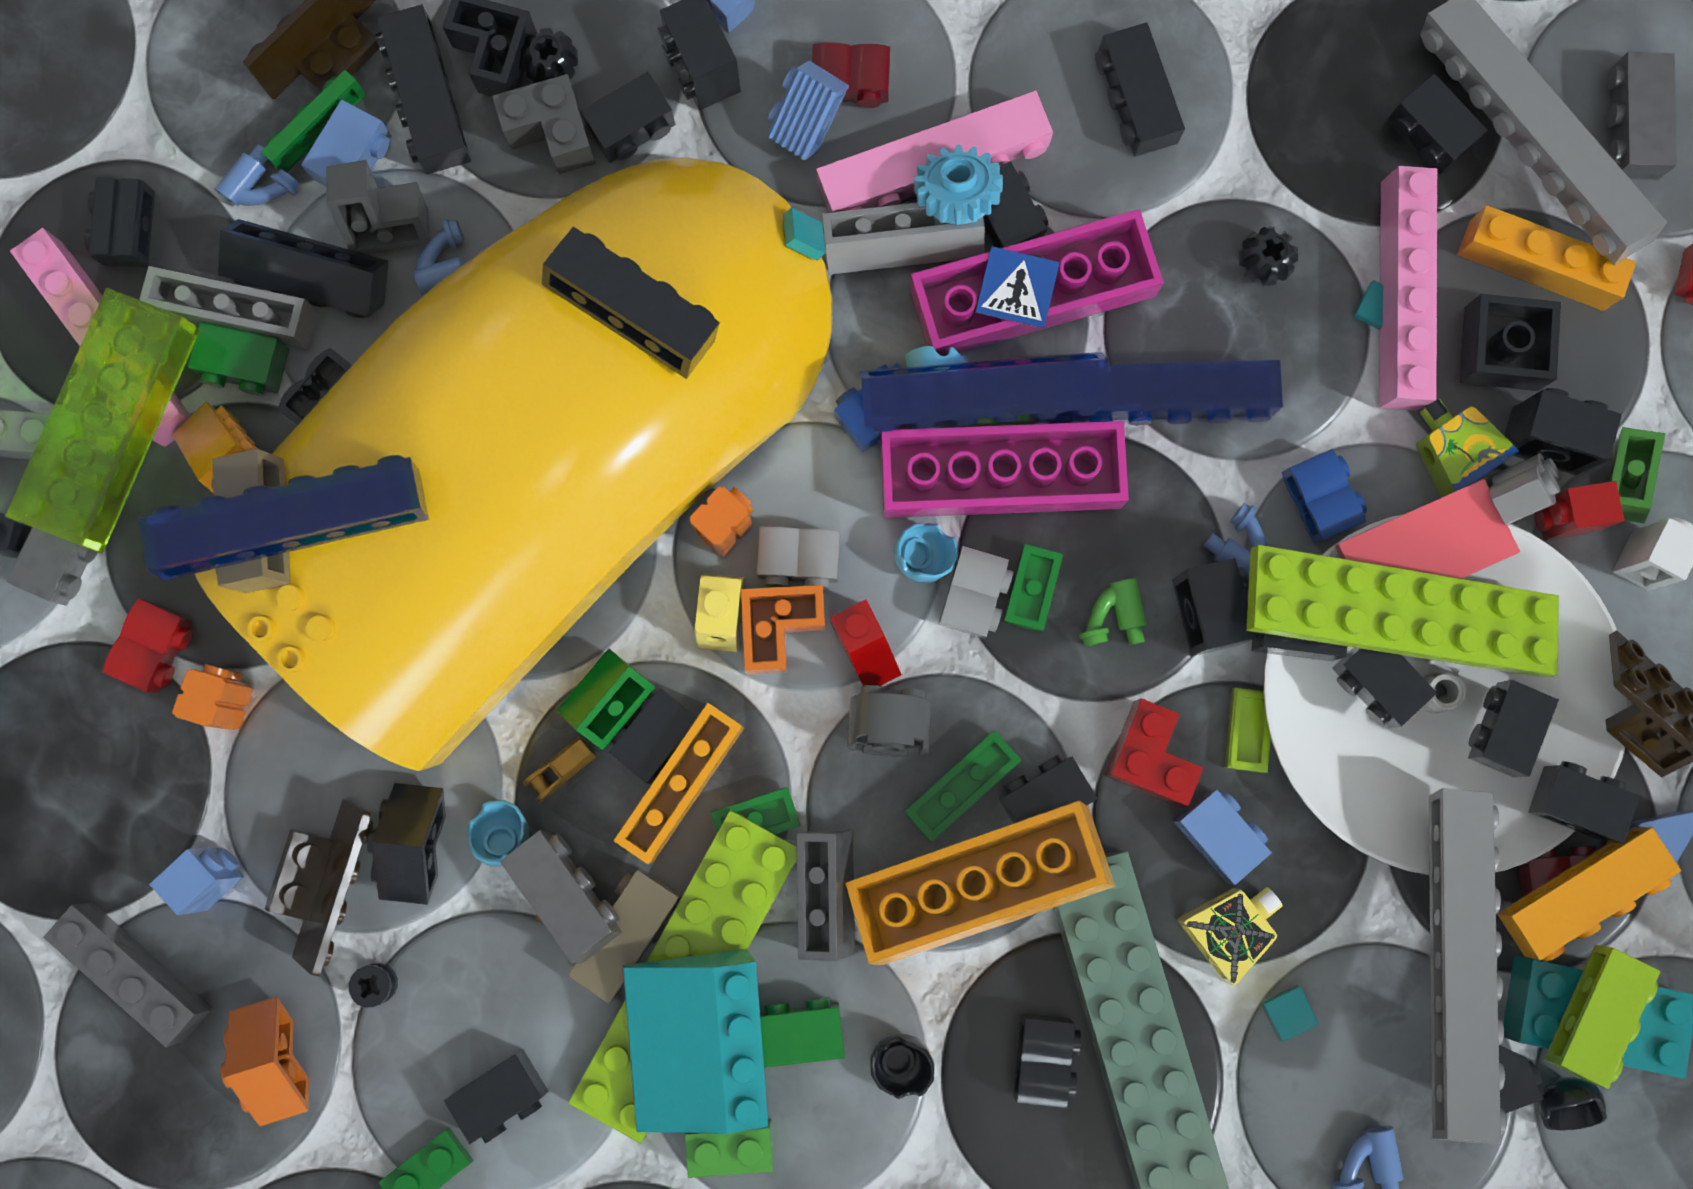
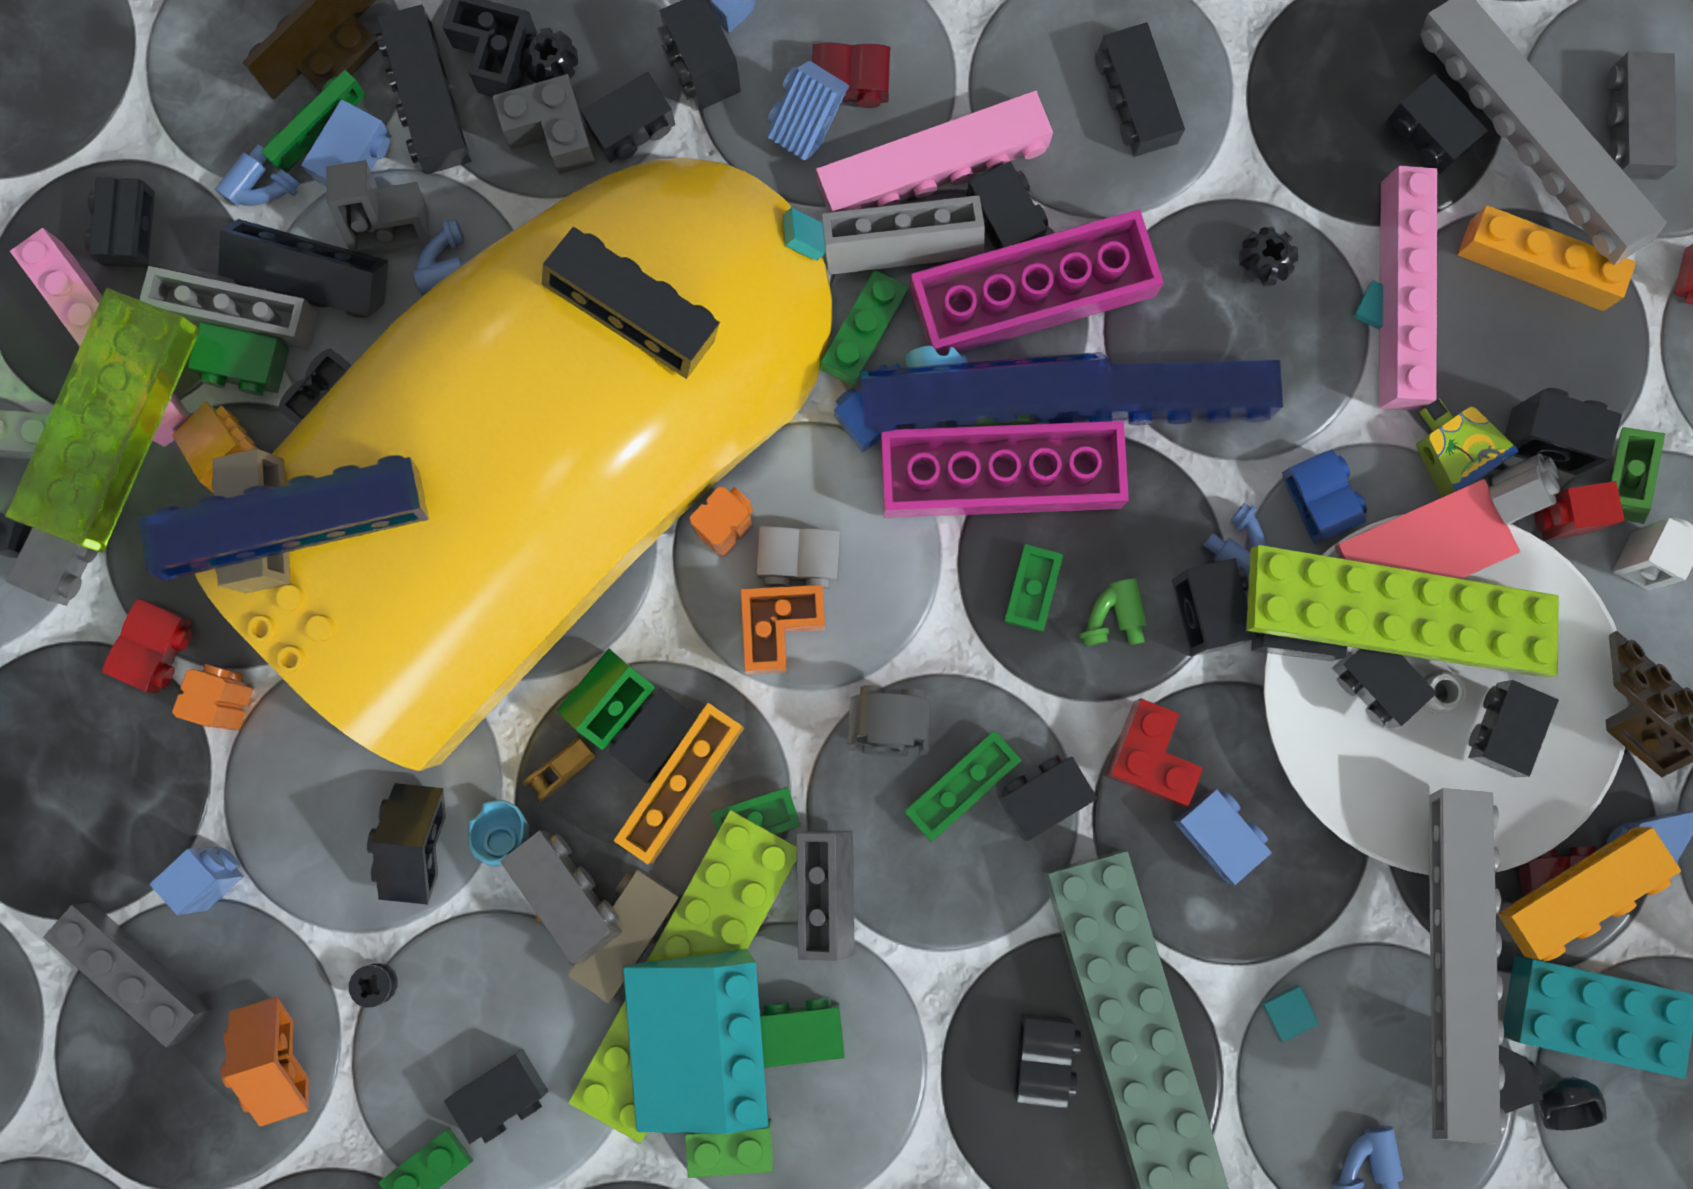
dark brown bracket [264,800,373,976] -> none
light yellow torso [695,573,746,653] -> none
red slope [830,599,902,686] -> none
light orange brick [845,801,1116,965] -> none
black hair [870,1034,934,1099] -> none
medium azure hair [893,523,959,583] -> none
medium azure gear [914,145,1003,225] -> none
light grey brick [938,546,1013,639] -> none
blue sticker [976,246,1060,328] -> none
torso [1176,887,1283,986] -> none
lime tile [1224,688,1271,773] -> none
black brick [1460,294,1561,391] -> none
black brick [1528,761,1640,844] -> none
lime brick [1544,944,1661,1089] -> none
none -> green plate [819,269,909,387]

